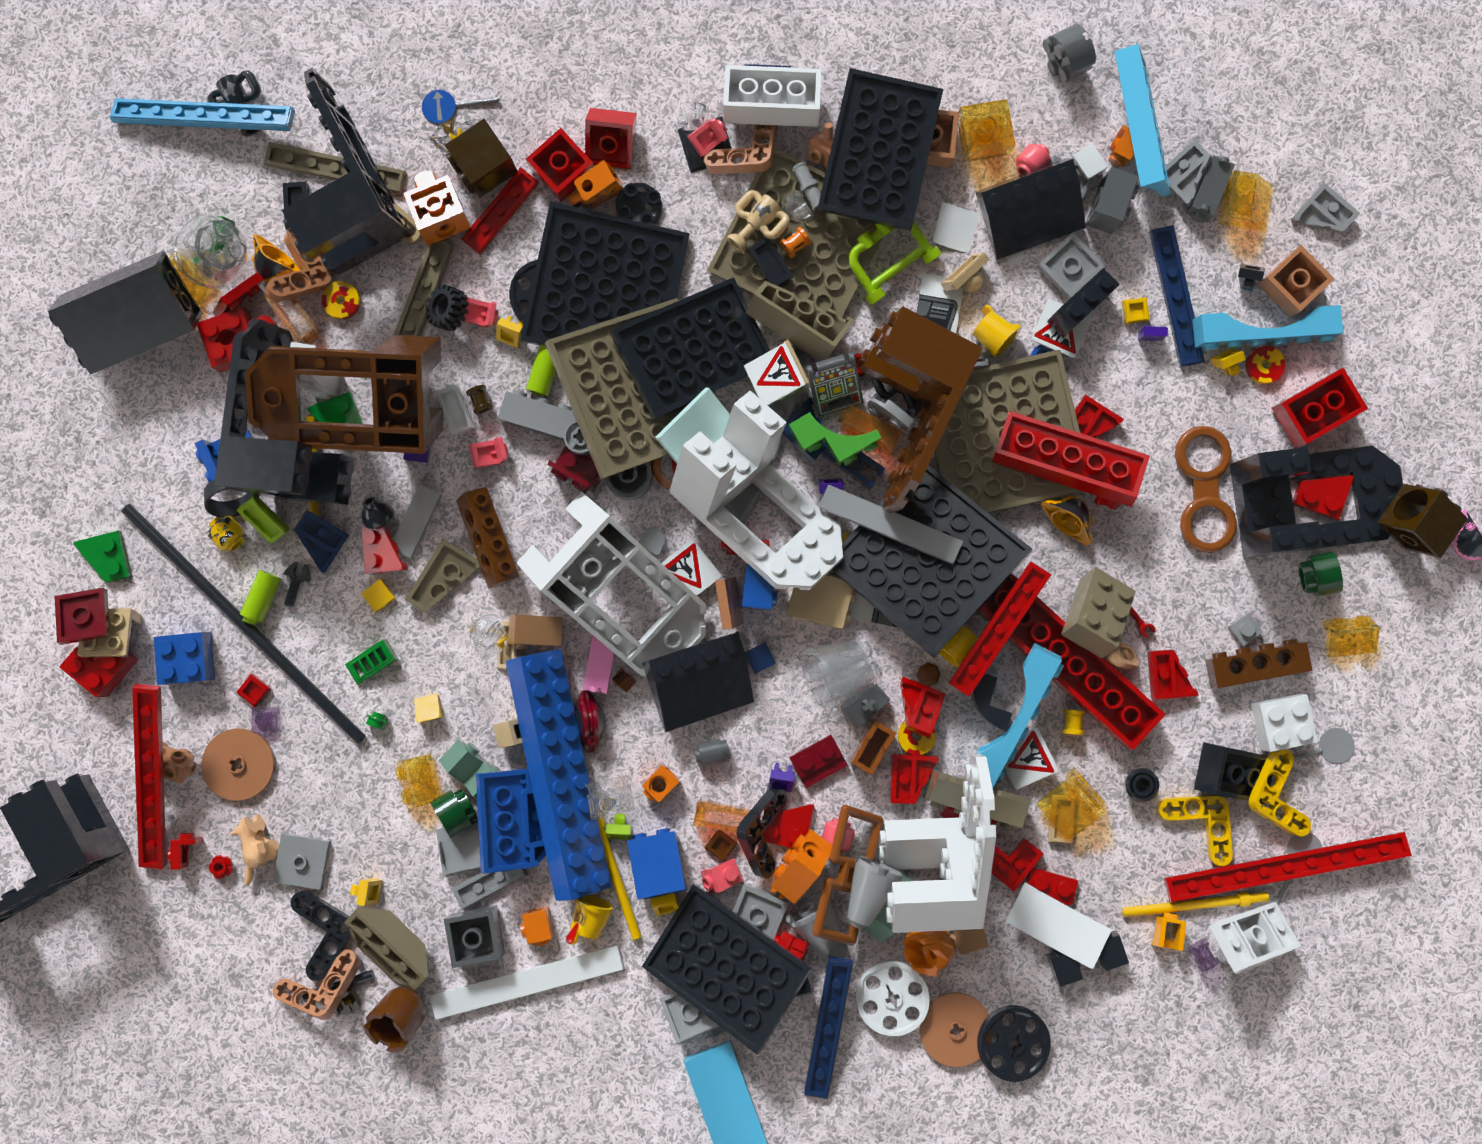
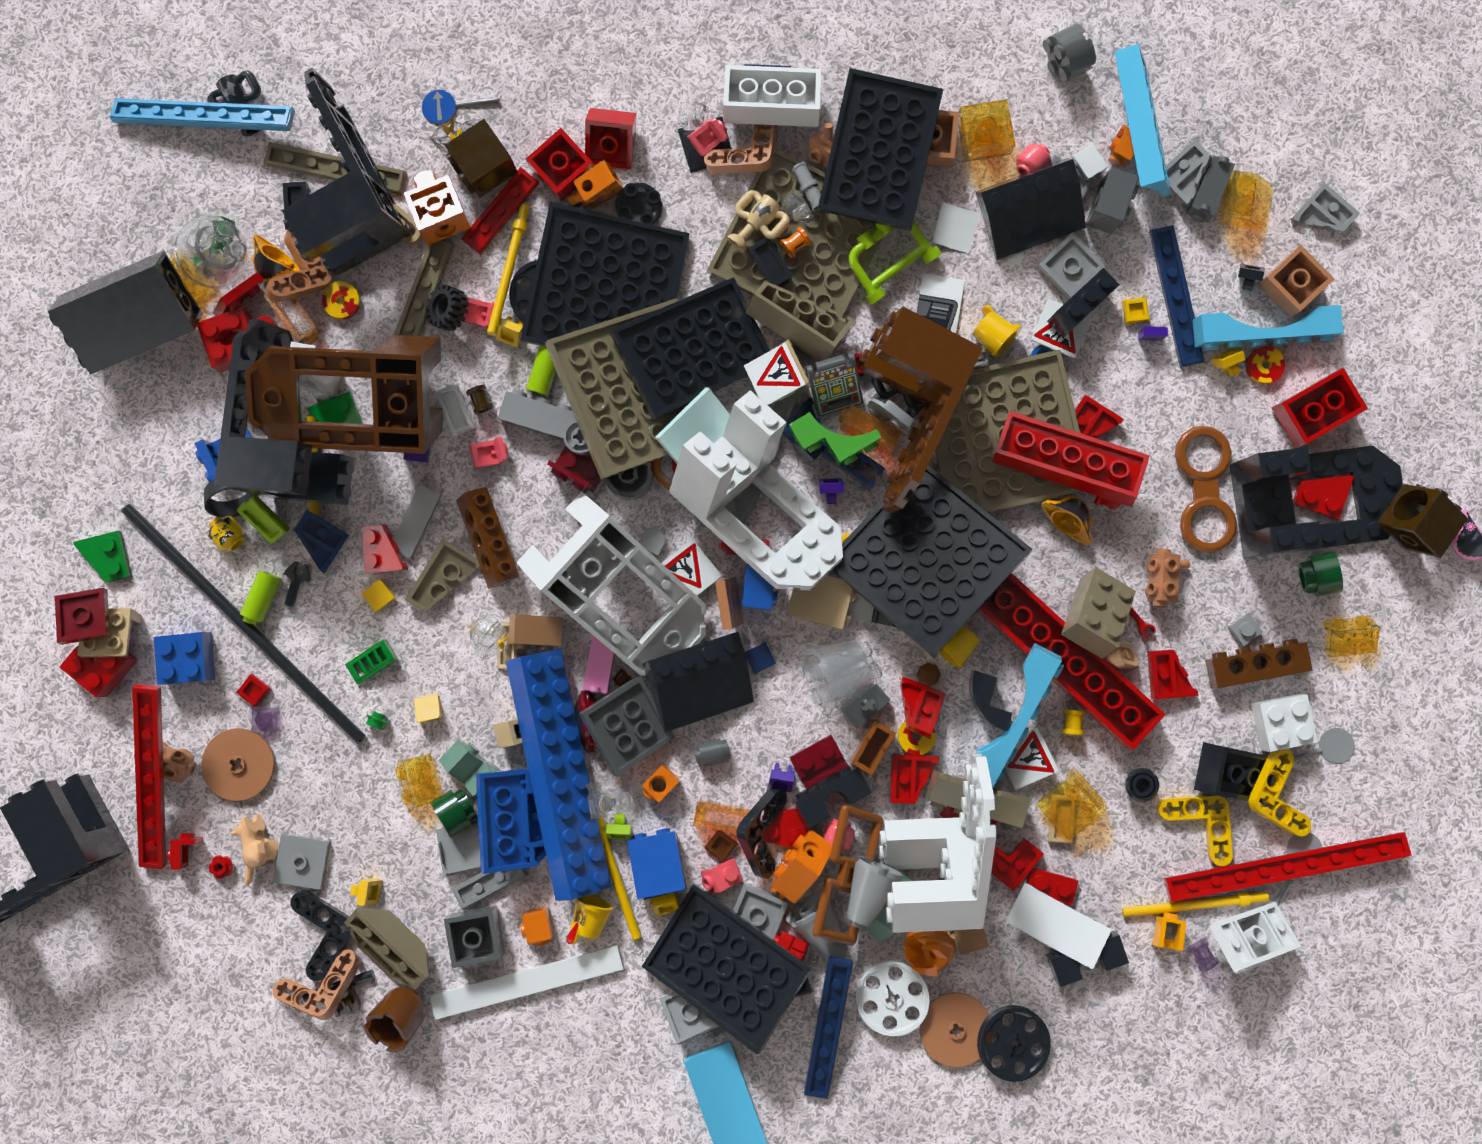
black brick [361,497,394,529] -> none
light grey tile [819,485,963,565] -> none
tan tile [941,253,990,293] -> none
red plate [948,561,1052,697] -> none
none -> yellow bar [487,203,530,336]
none -> dark grey plate [579,676,675,777]
none -> black arch [792,765,872,828]
none -> nougat brick [1145,548,1190,608]

